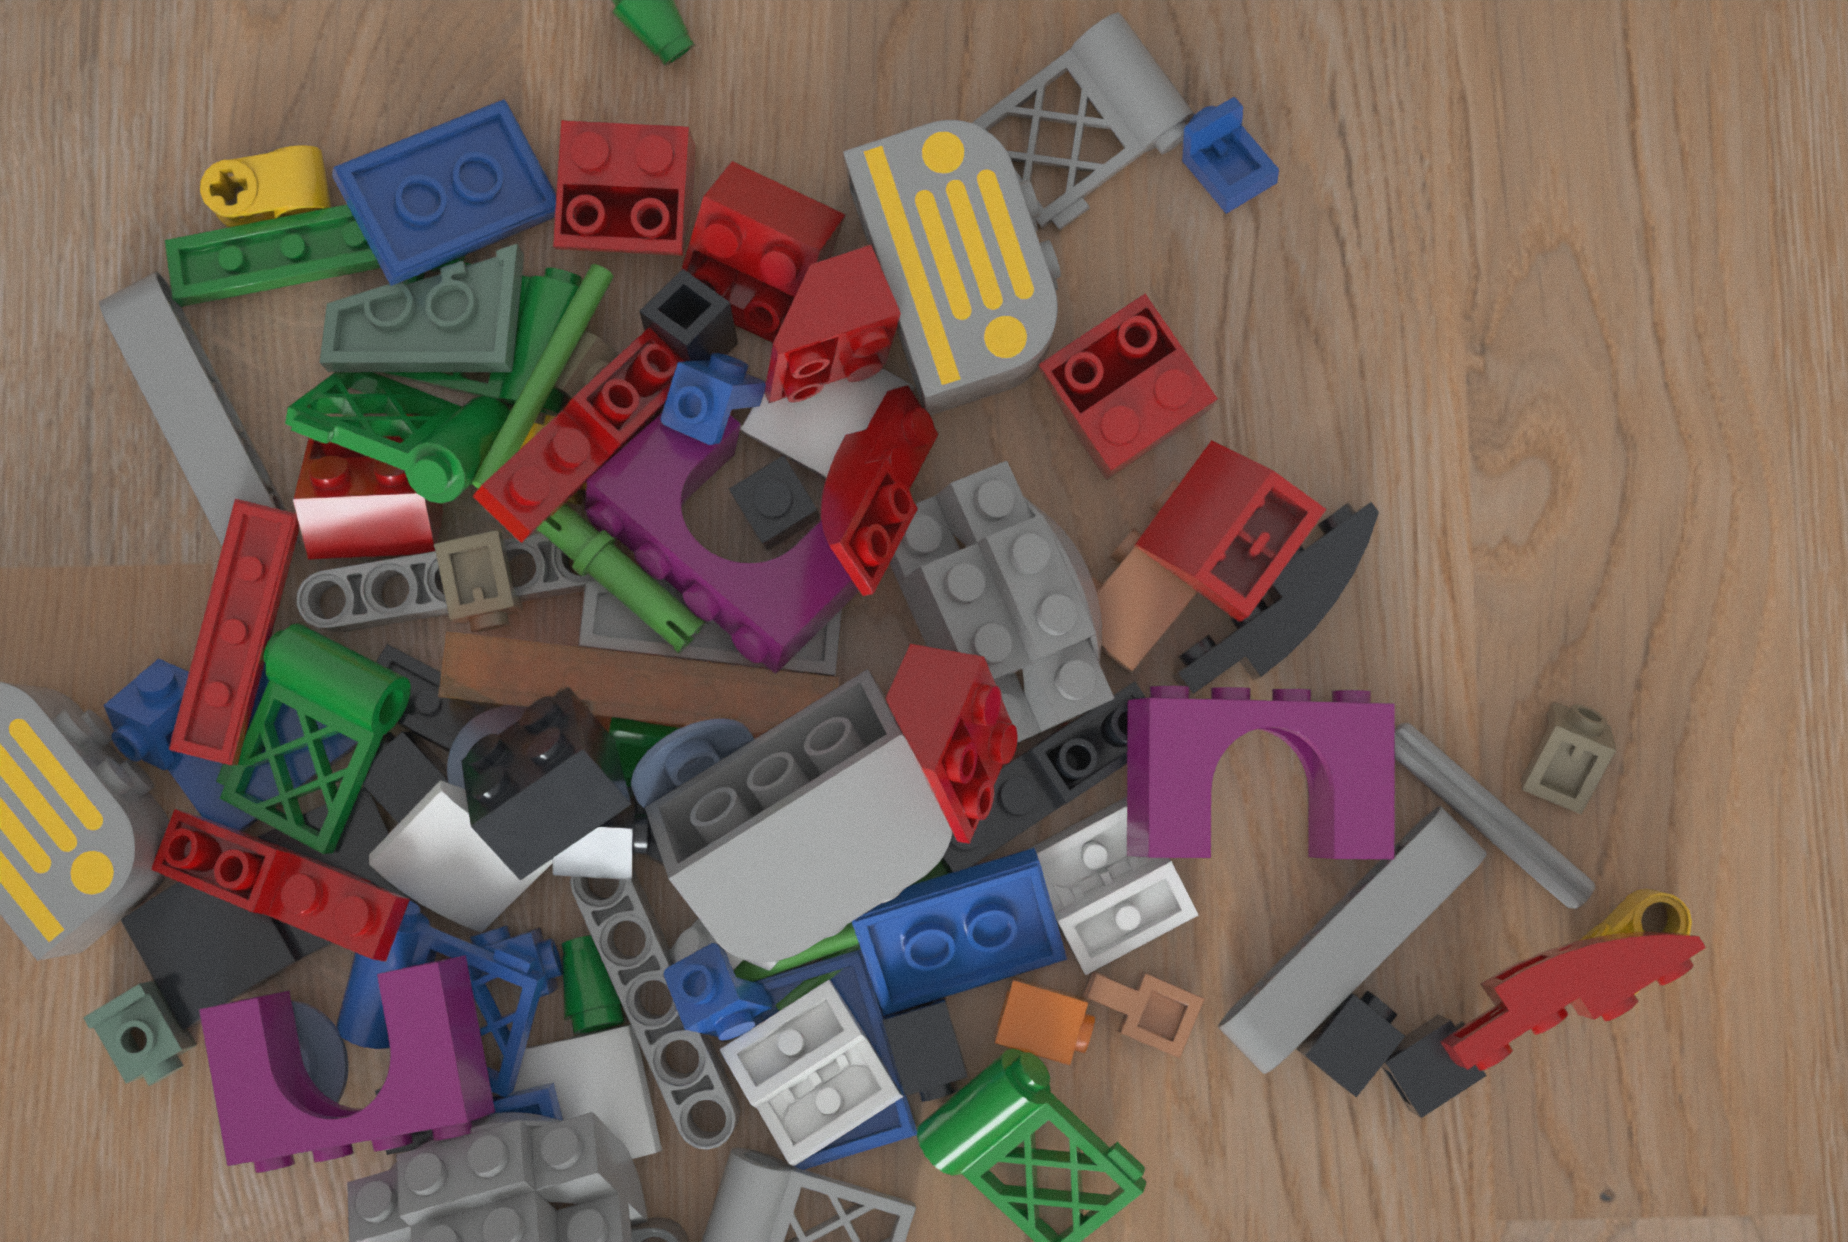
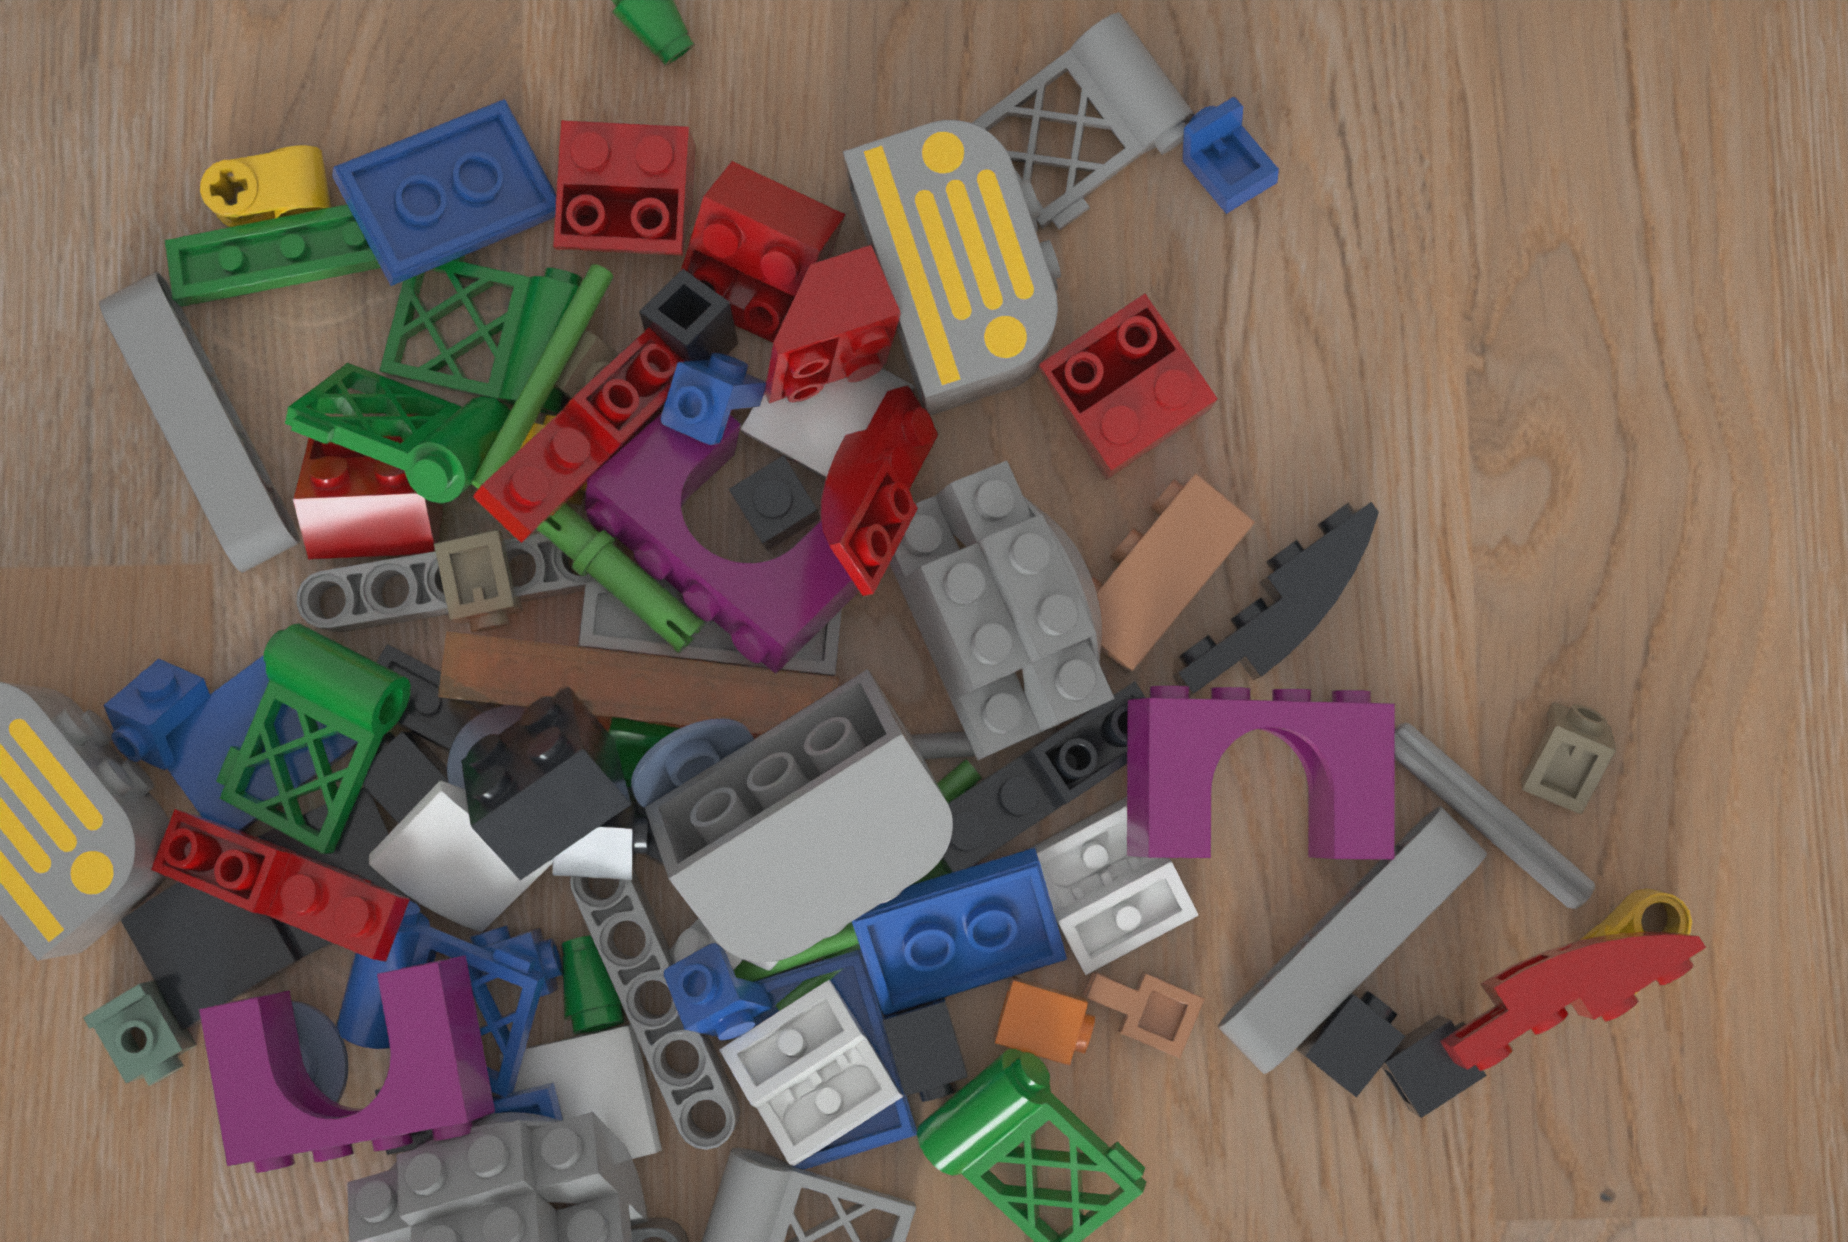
red tile [169,498,300,766] -> none
sand green wing [319,244,524,372] -> none
red slope [885,644,1018,844] -> none
red slope [1134,440,1327,622] -> none

